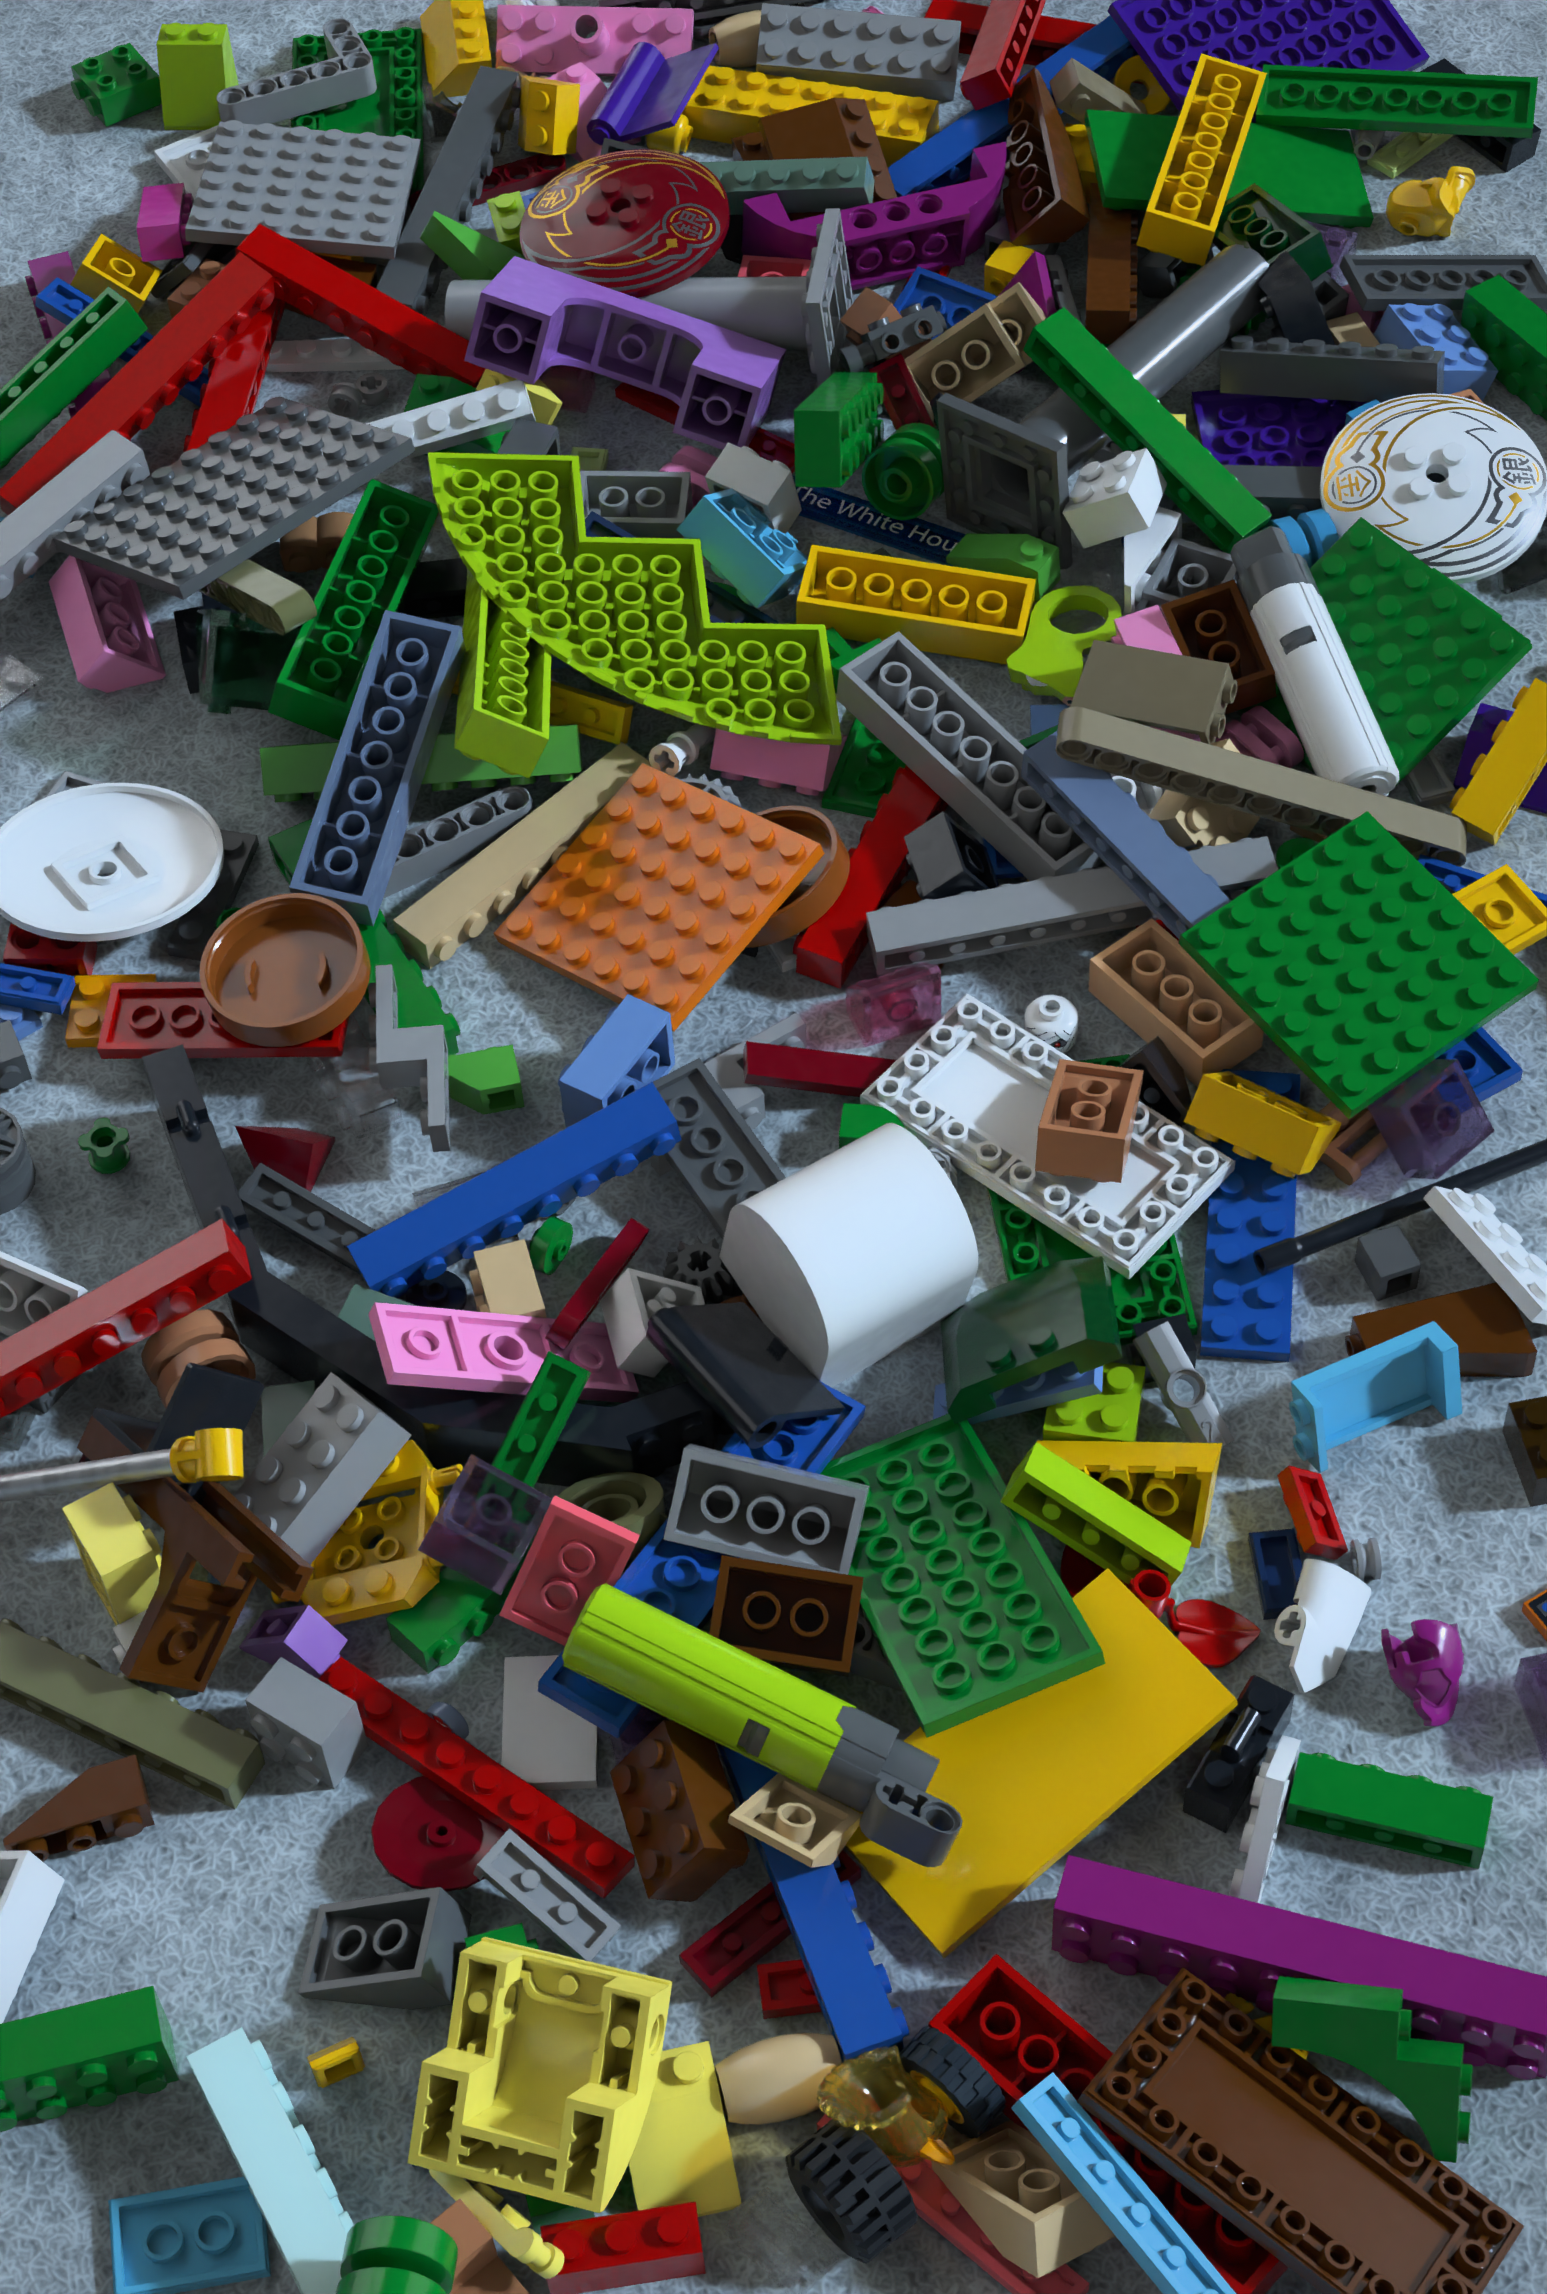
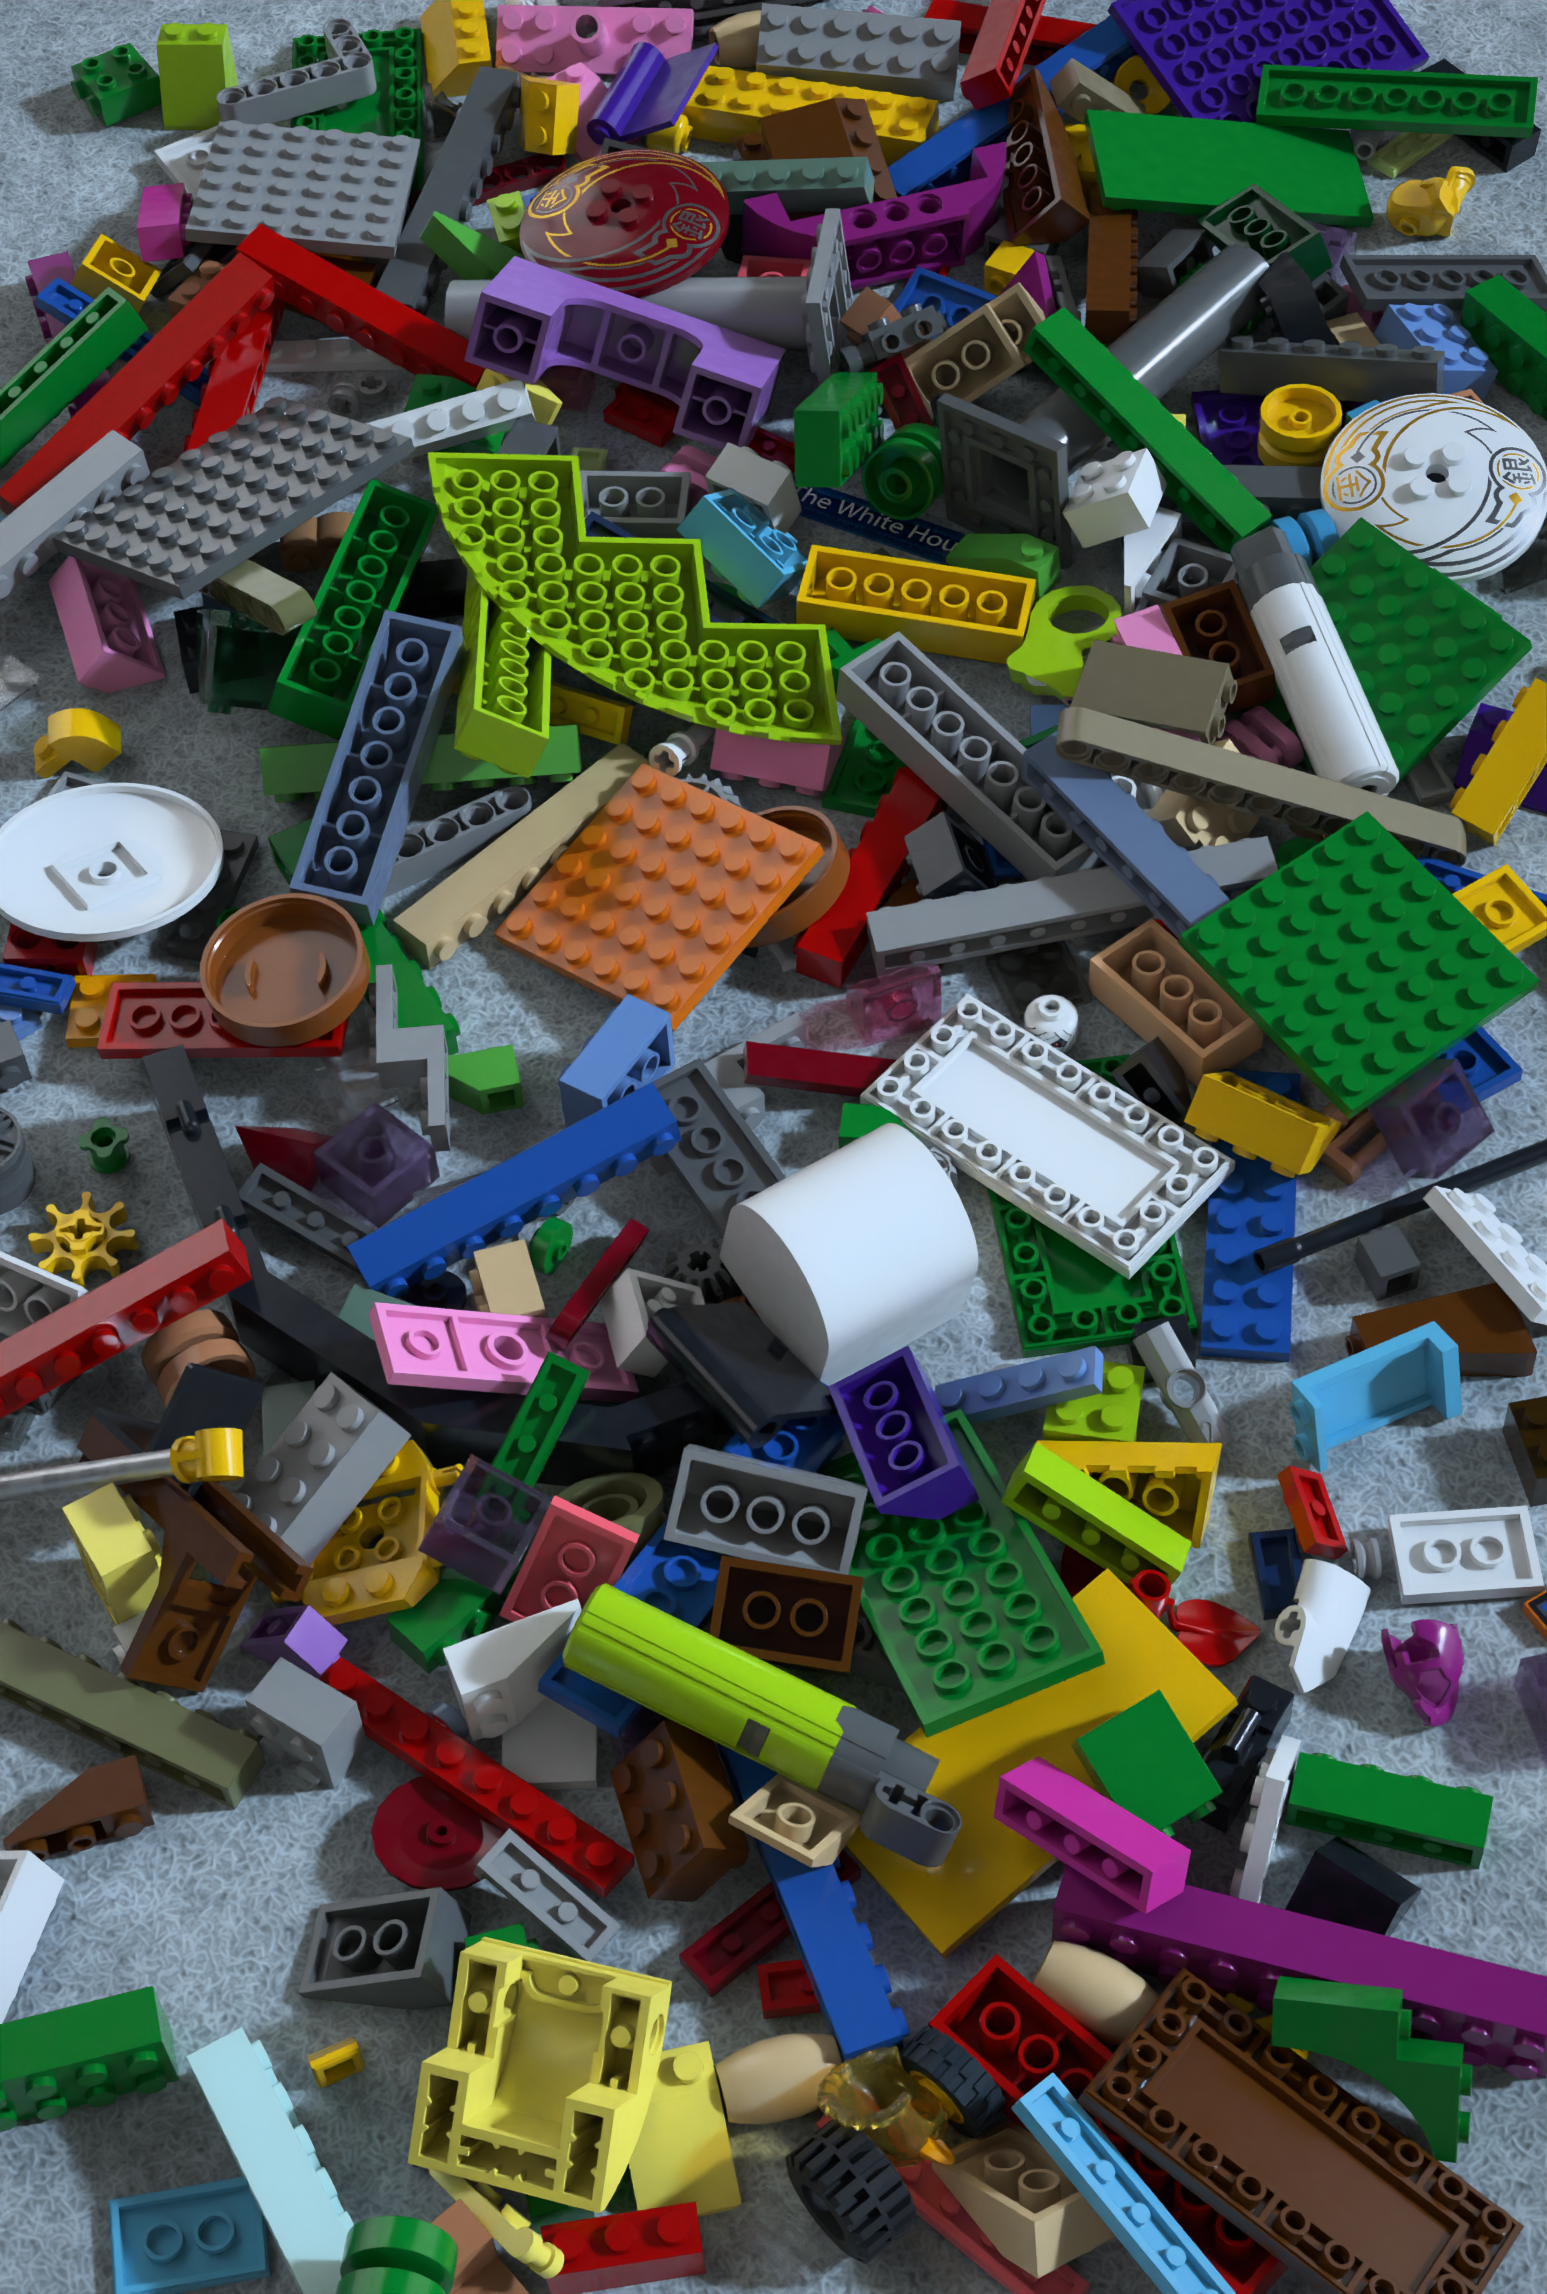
dark green wedge [941,1256,1123,1424] -> none
nougat slope [1035,1059,1144,1183] -> none
yellow brick [1136,53,1267,266] -> none
none -> yellow gear [28,1191,139,1289]
none -> yellow brick [34,708,122,779]
none -> clear purple brick [313,1102,440,1228]
none -> white slope [443,1598,582,1742]
none -> red plate [603,390,677,448]
none -> dark purple slope [828,1346,980,1520]
none -> clear smoke plate [985,940,1092,1025]
none -> dark pink brick [993,1756,1191,1914]
none -> tan piece [1032,1940,1159,2047]
none -> green brick [1072,1689,1223,1837]
none -> yellow wheel [1257,384,1342,467]
none -> black slope [1285,1836,1422,1937]
none -> white plate [1387,1505,1544,1605]

